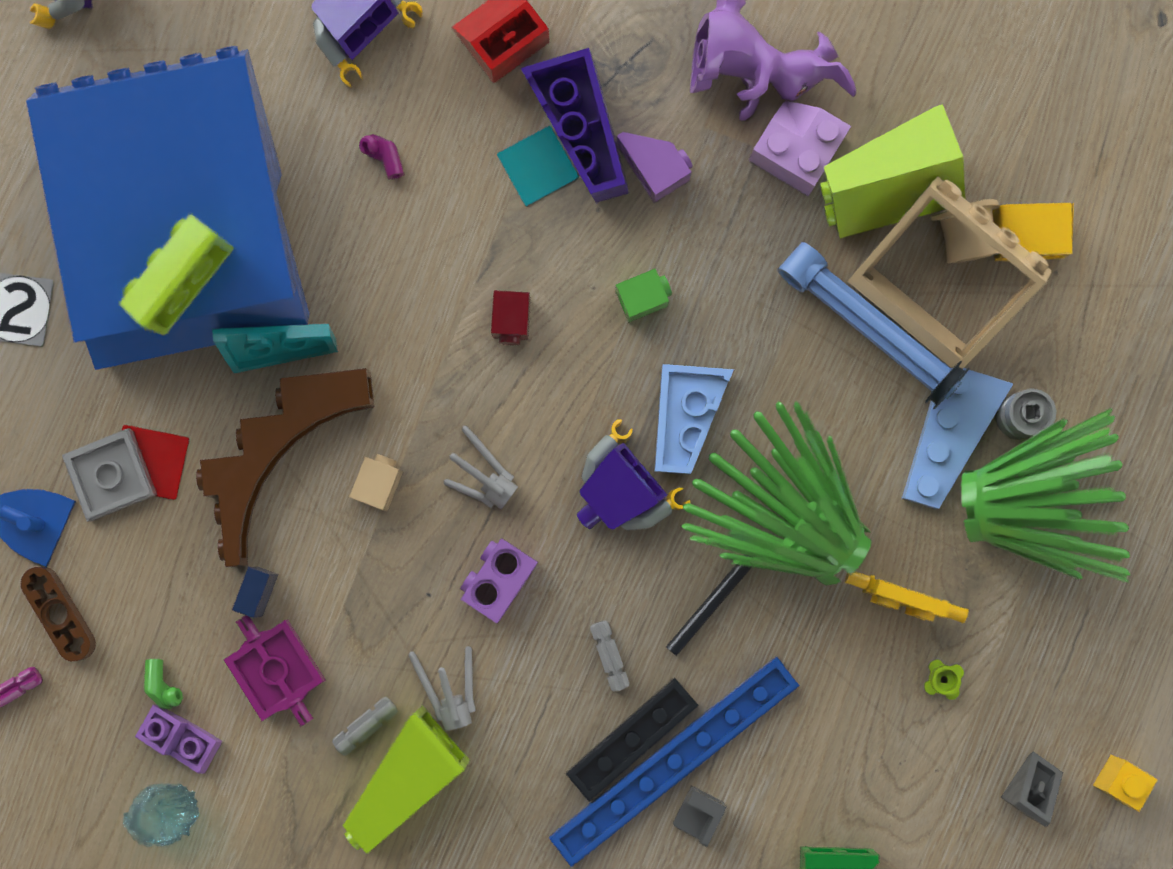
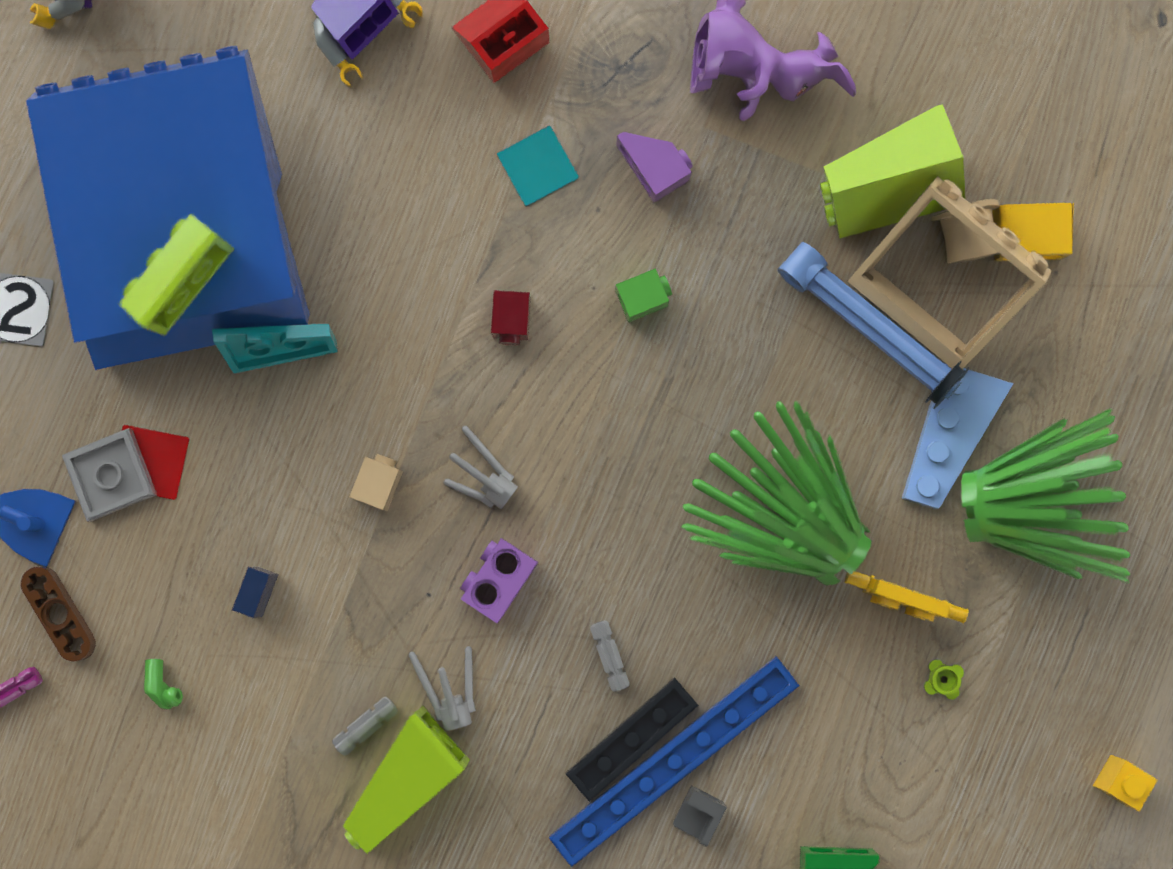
clear light blue hair [123,783,200,847] -> none
medium lavender slope [135,705,223,774] -> none
reddish brown arch [196,368,375,567] -> none
magenta plate [224,615,326,727] -> none
magenta arm [359,134,404,179] -> none
dark purple wedge [521,48,630,203] -> none
dark purple torso [577,419,690,531] -> none
light blue wing [654,364,734,474] -> none
black bar [666,554,755,656] -> none
lavender slope [749,100,851,197] -> none
light grey wheel [995,388,1056,440] -> none
dark grey slope [1001,752,1063,827] -> none

